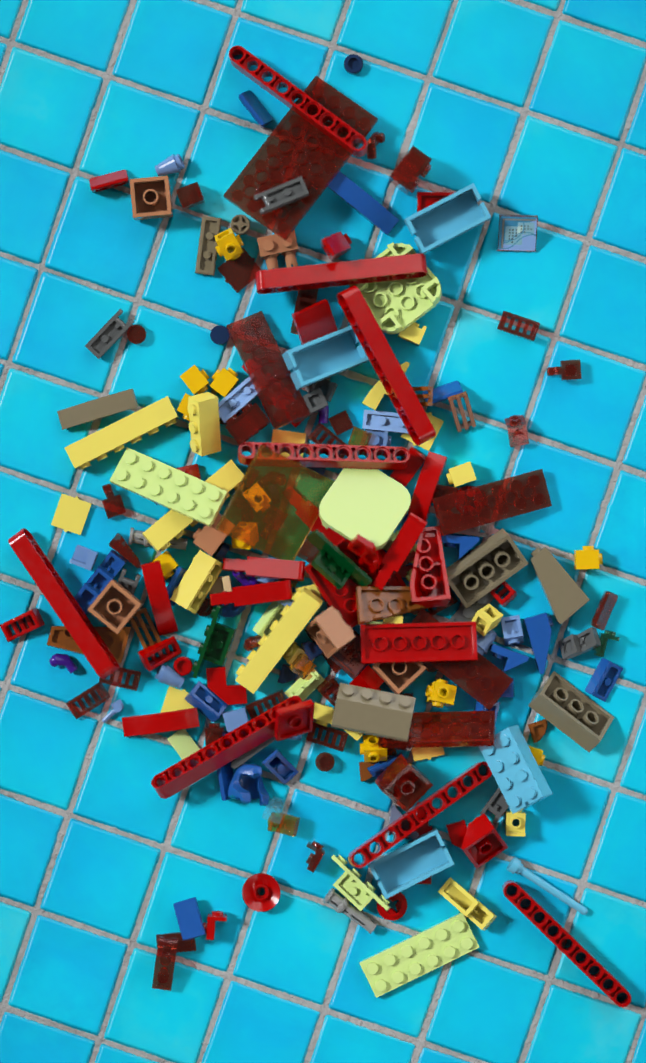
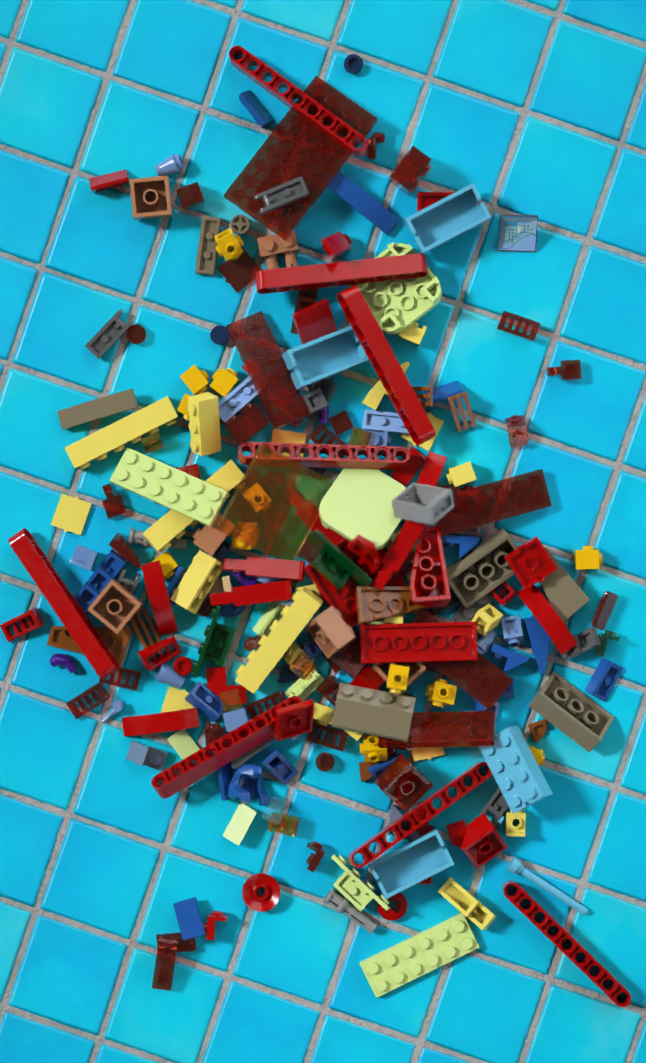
none -> sand blue slope [126,740,168,771]
none -> clear orange tile [141,432,165,453]
none -> clear orange tile [219,688,243,712]
none -> yellowish green slope [222,802,257,846]
none -> yellow brick [386,664,409,694]
none -> light grey window [392,483,454,525]
none -> red plate [504,536,557,590]
none -> red slope [517,585,577,655]

